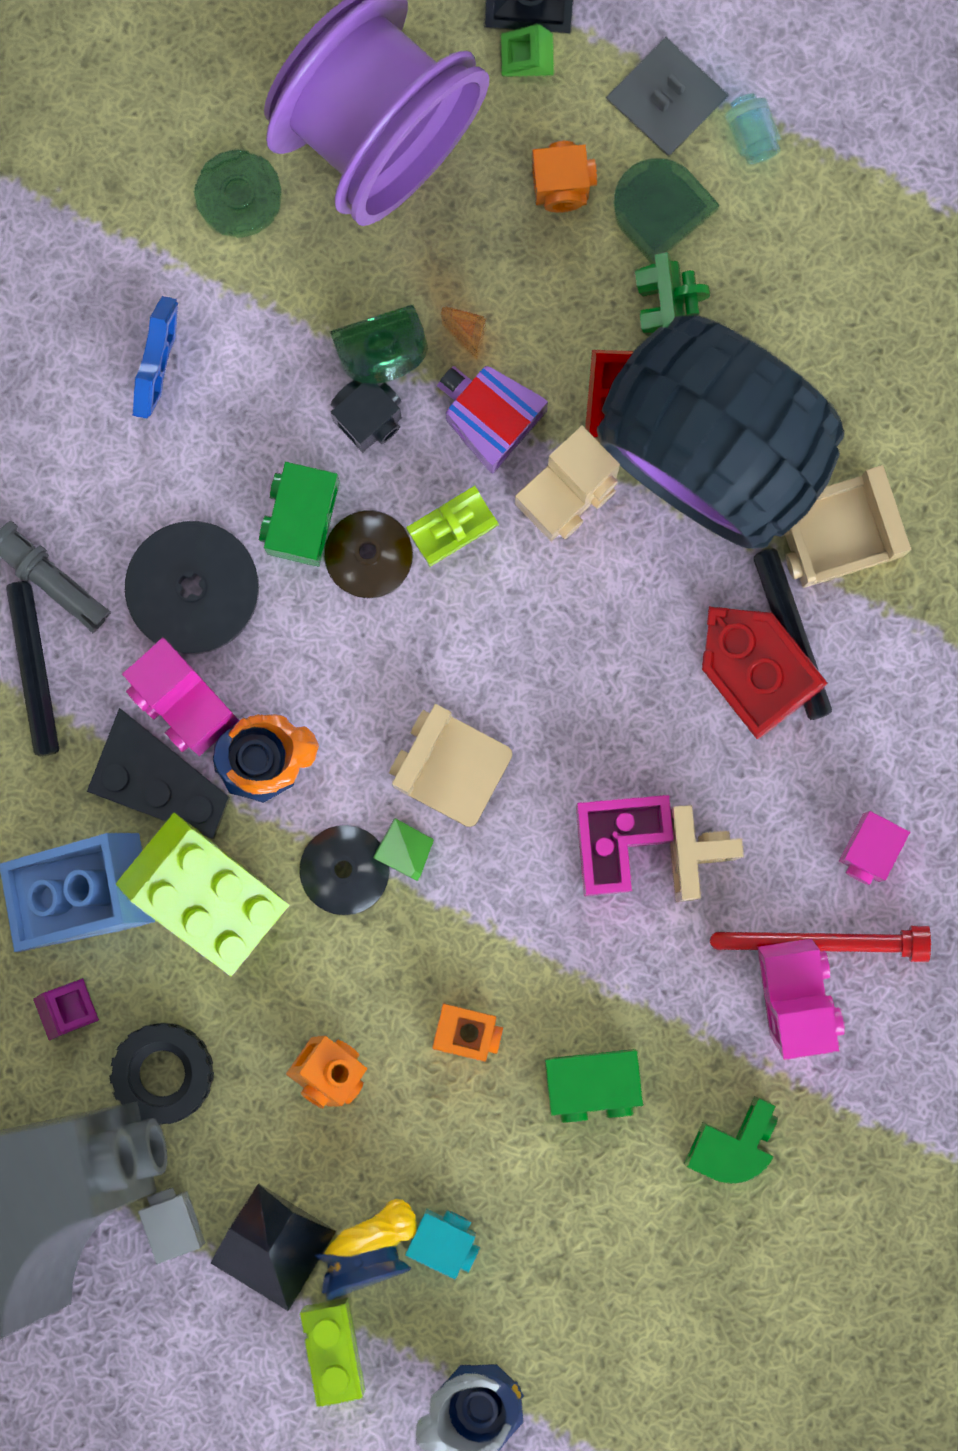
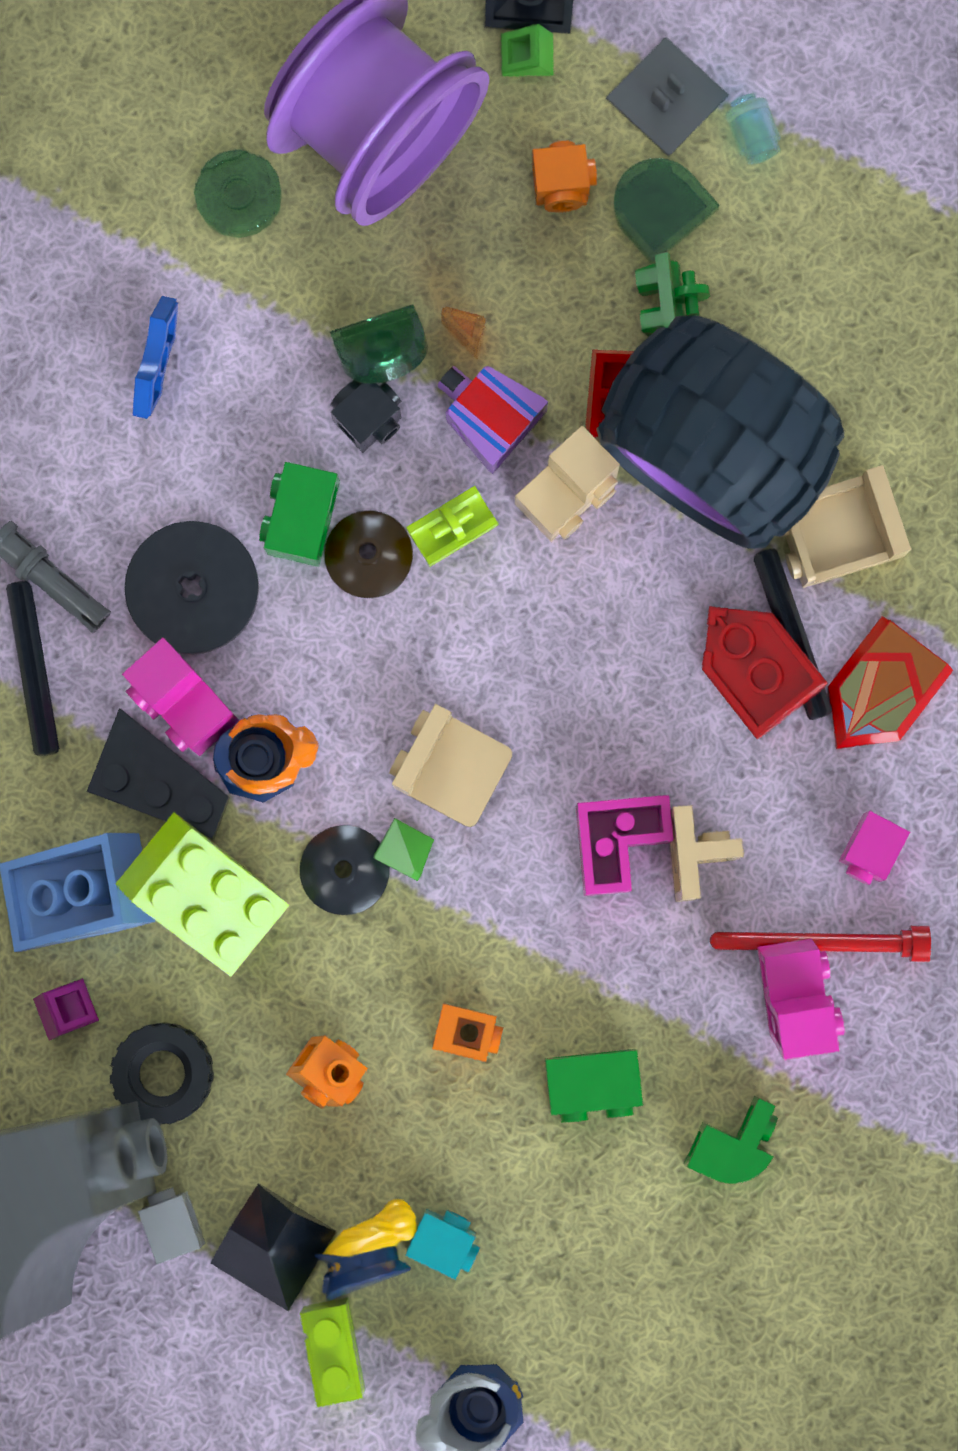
none -> tile [827,616,954,749]

